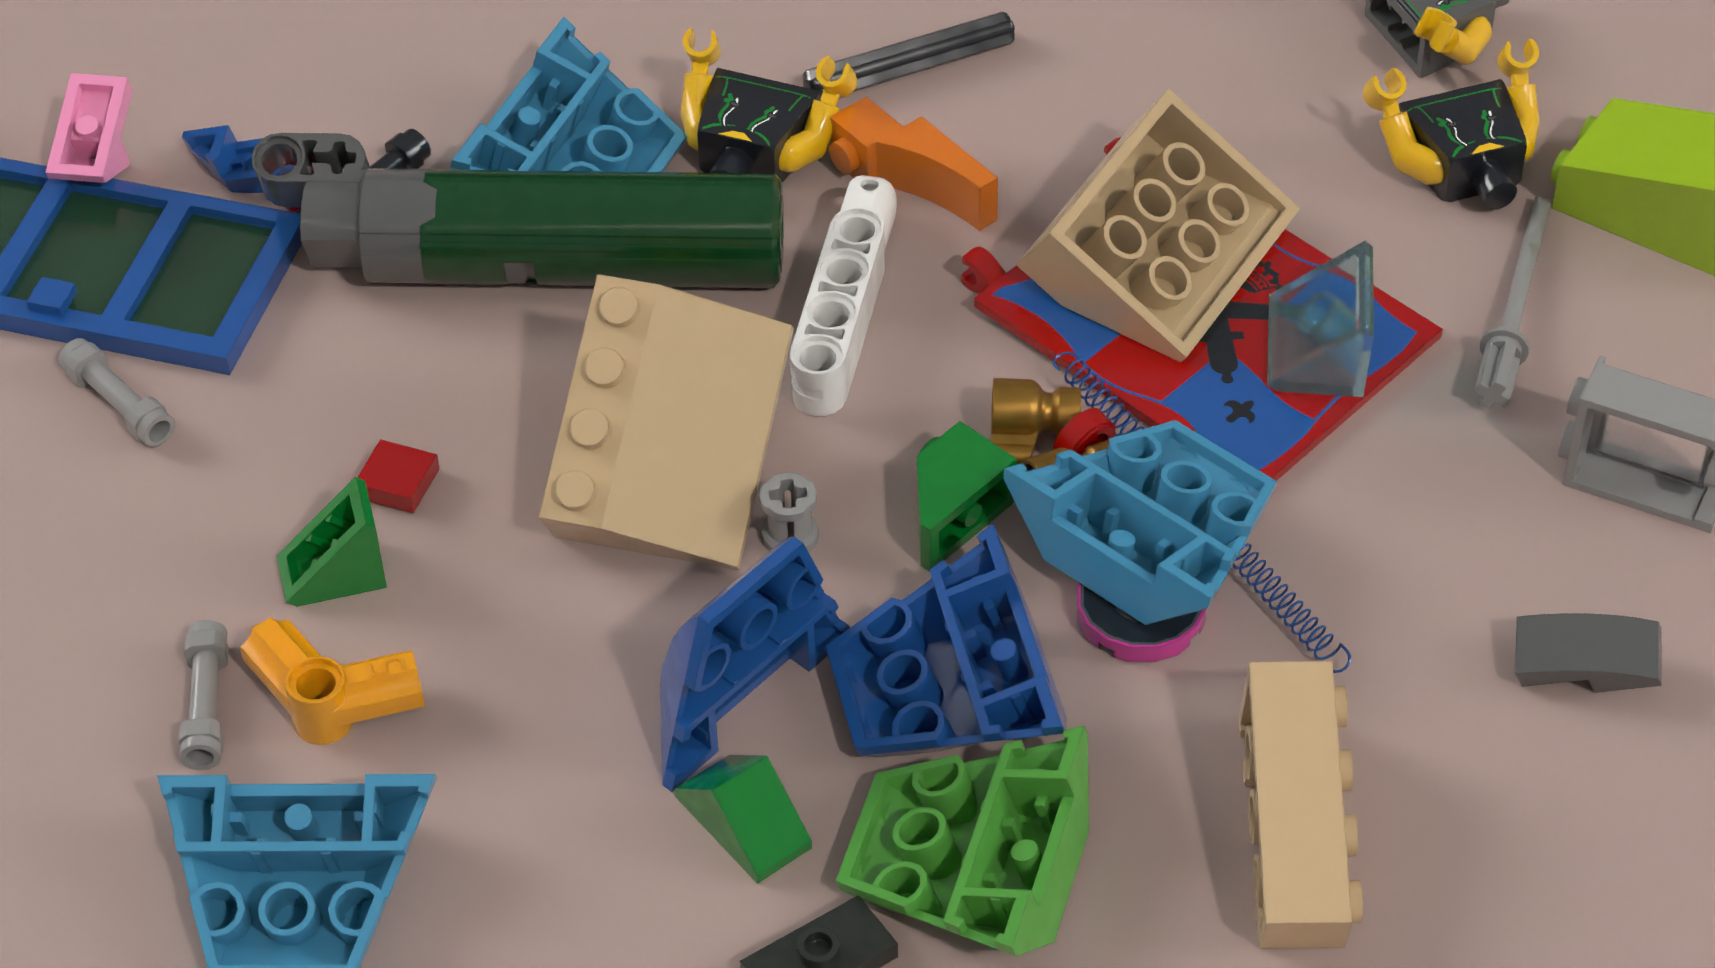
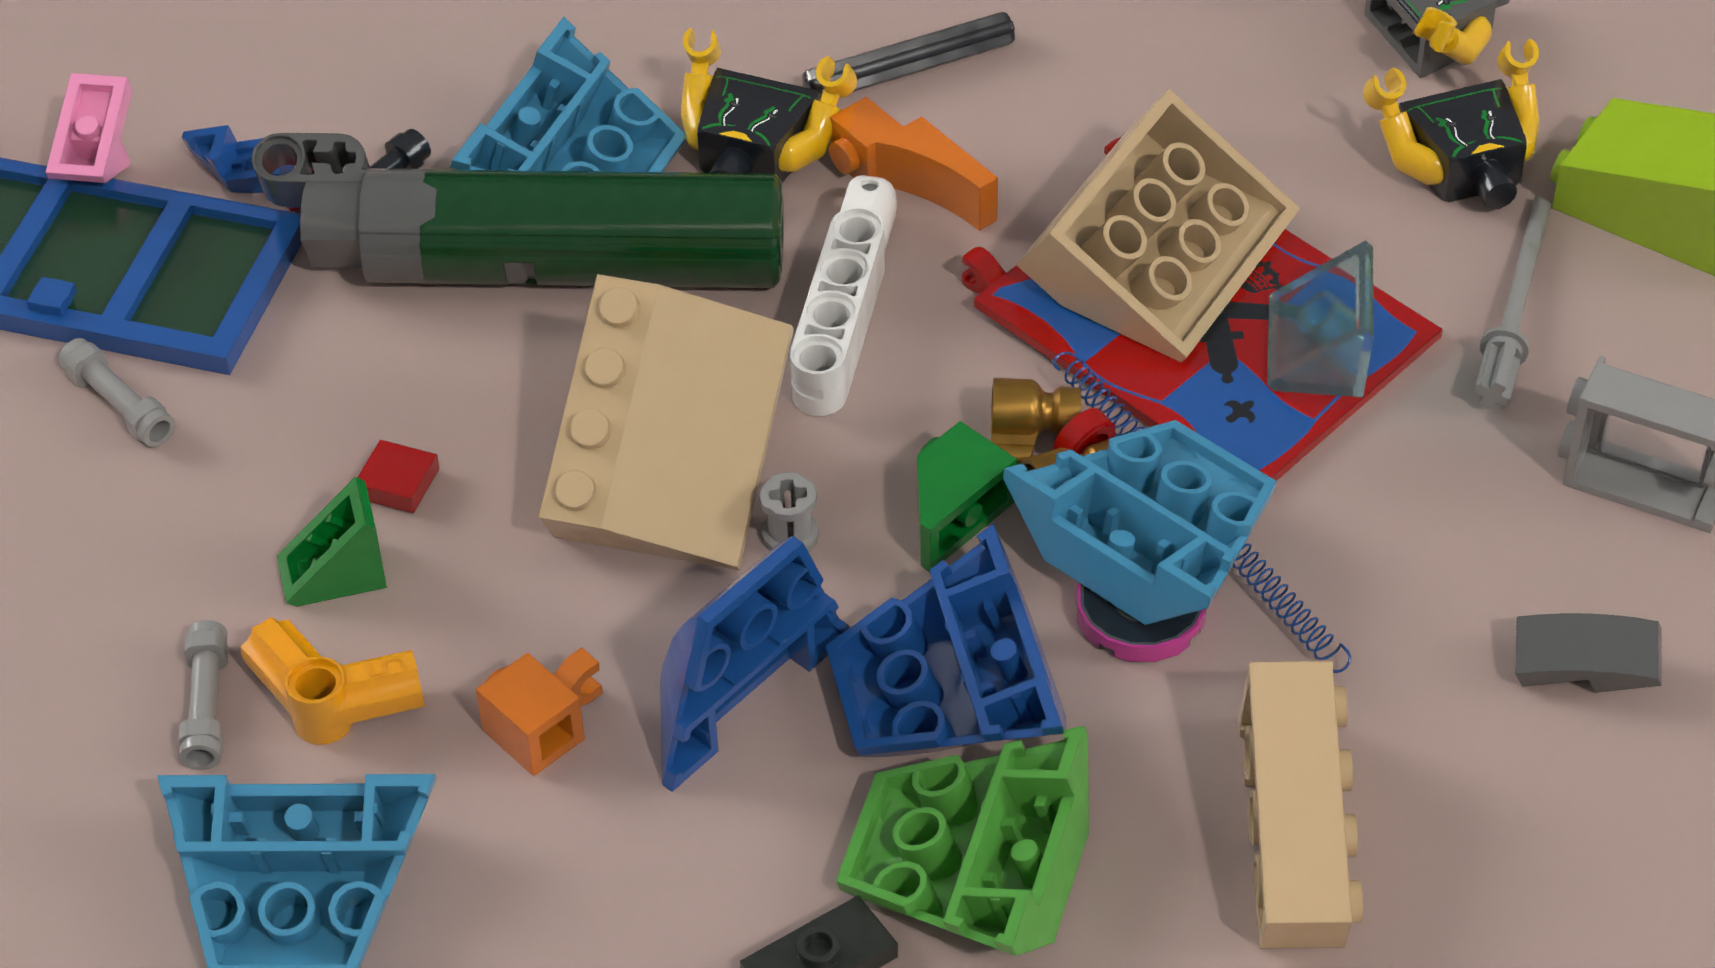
green slope [675,755,812,884] -> none
none -> orange brick [476,647,603,777]

